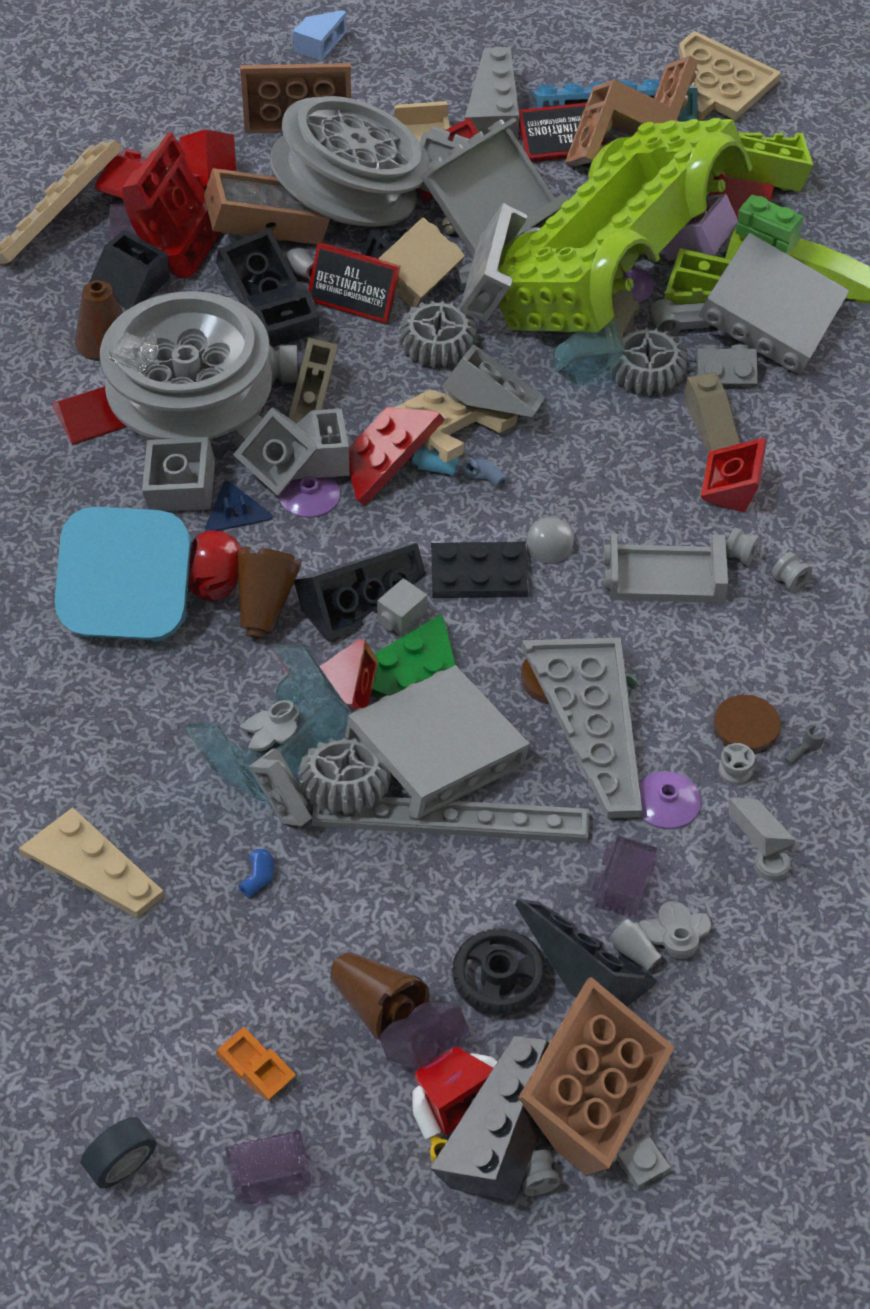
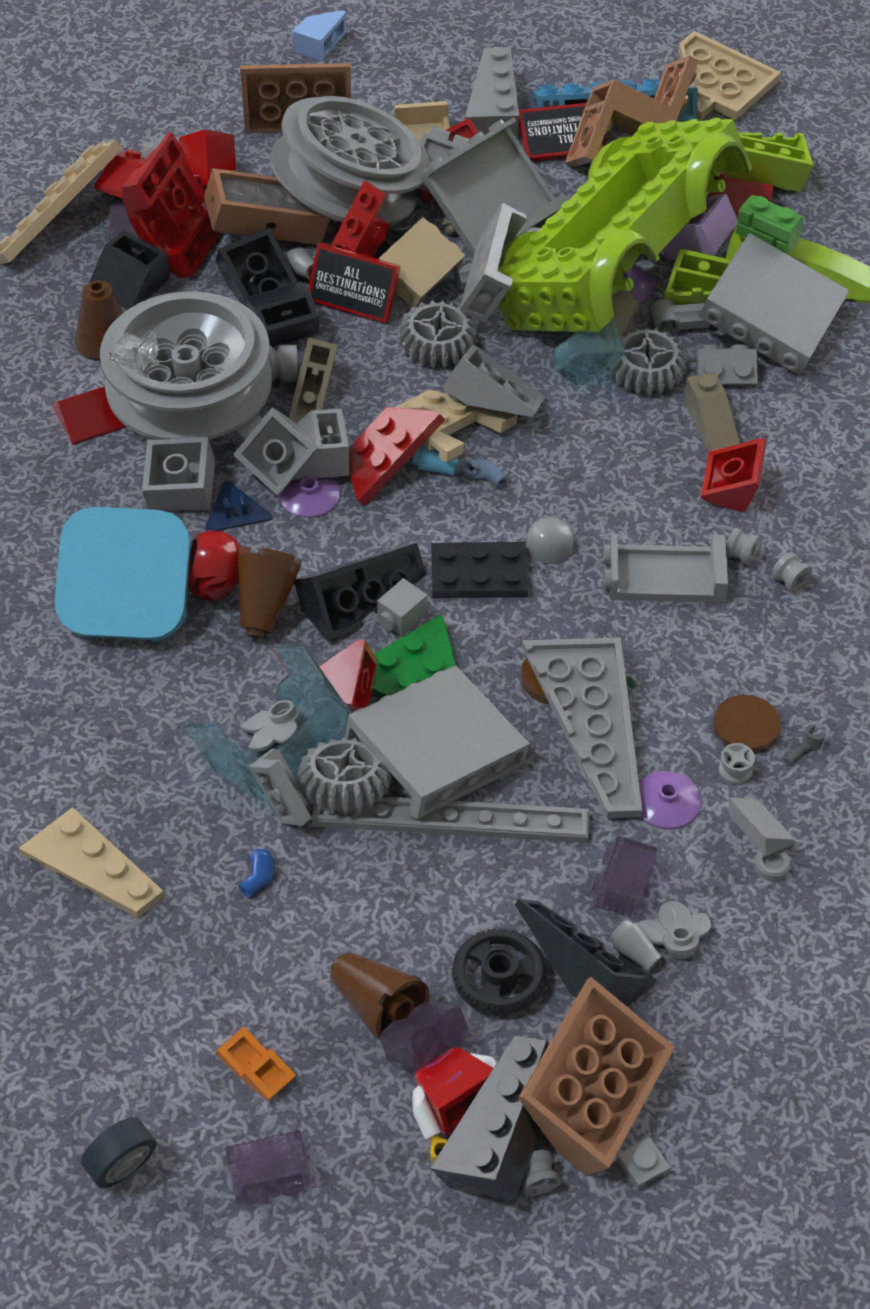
none -> red bracket [331,180,390,257]

